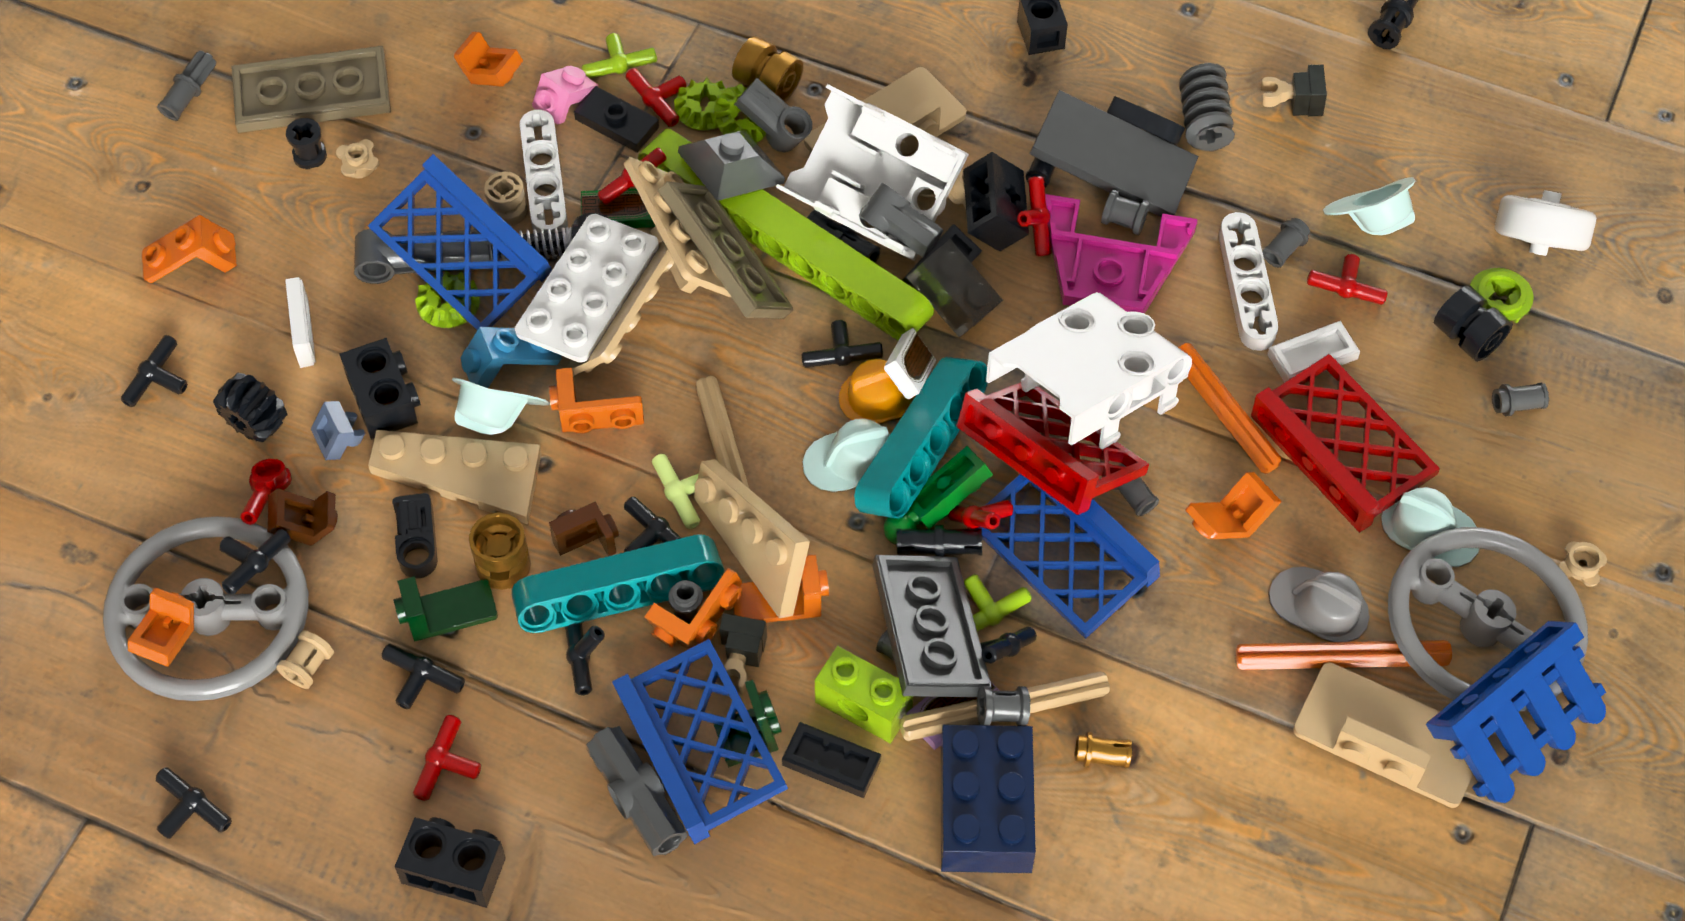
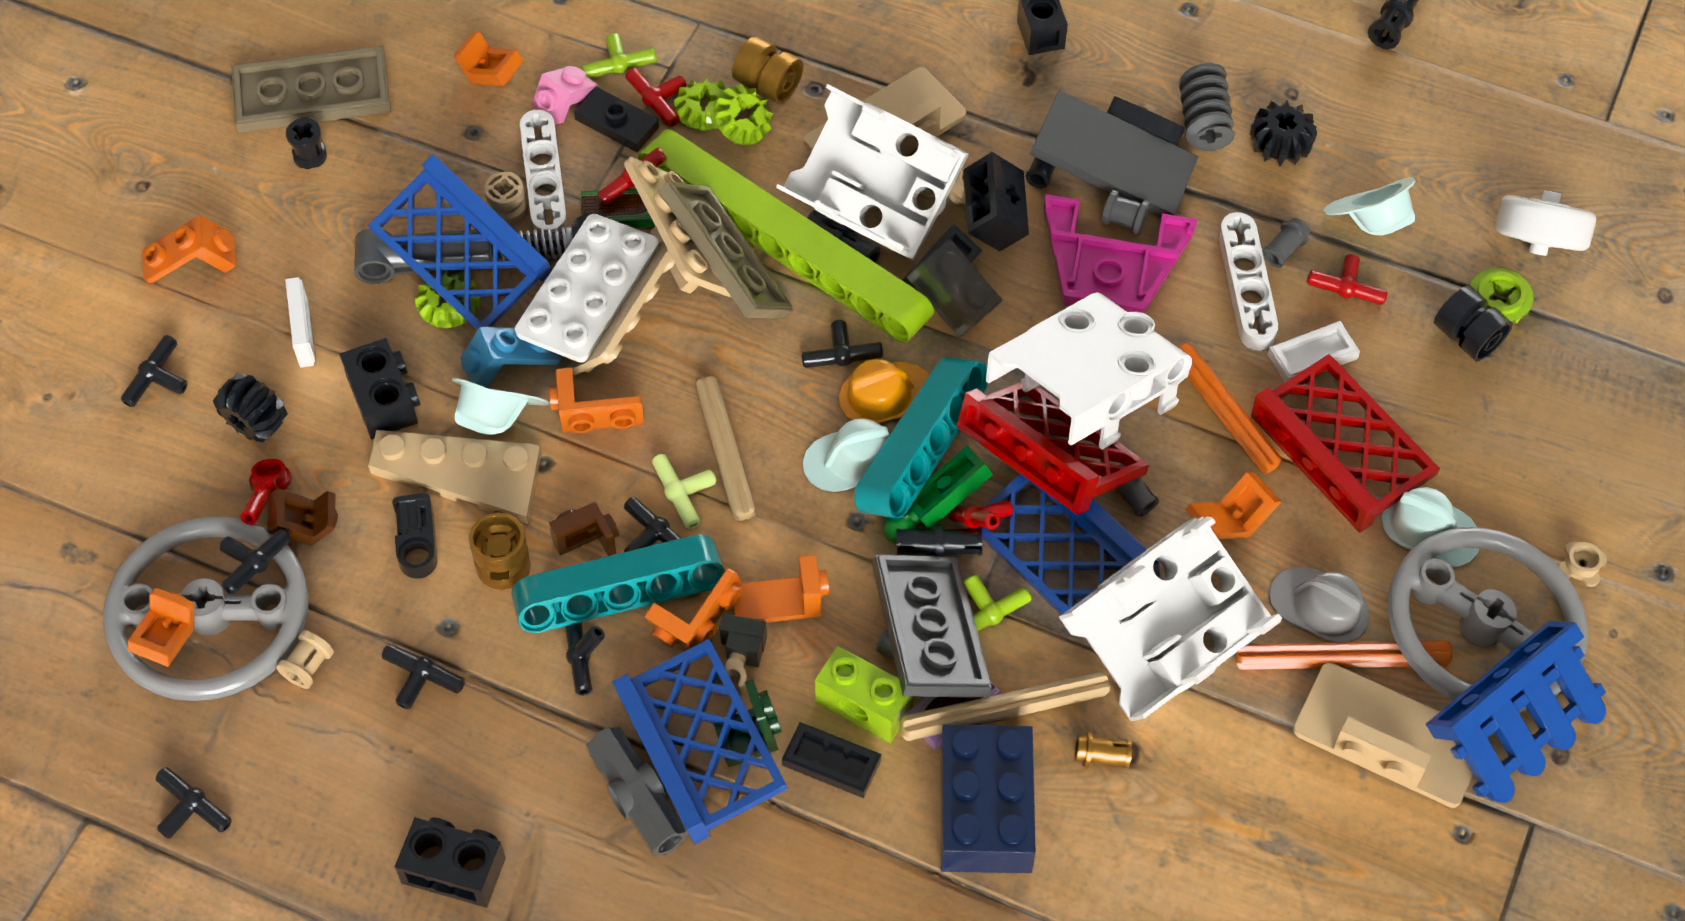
dark grey axle [157,50,216,121] -> none
sand blue tile [311,401,366,460] -> none
tan plate [336,139,379,179] -> none
dark green bracket [393,576,498,642] -> none
red piece [413,715,481,801] -> none
dark grey pin [669,580,703,624] -> none
dark grey slope [678,130,785,201] -> none
tan wing [694,459,810,618] -> none
dark grey piece [734,78,812,153] -> none
dark grey piece [858,183,944,258] -> none
tile [884,328,936,400] -> none
dark grey bush [977,686,1030,726] -> none
black piece [980,626,1037,663] -> none
red piece [1017,176,1051,256] -> none
pearl dark grey piece [1261,64,1327,117] -> none
dark grey pin [1492,383,1549,416] -> none
none -> white piece [1059,516,1282,722]
none -> black gear [1250,100,1317,166]

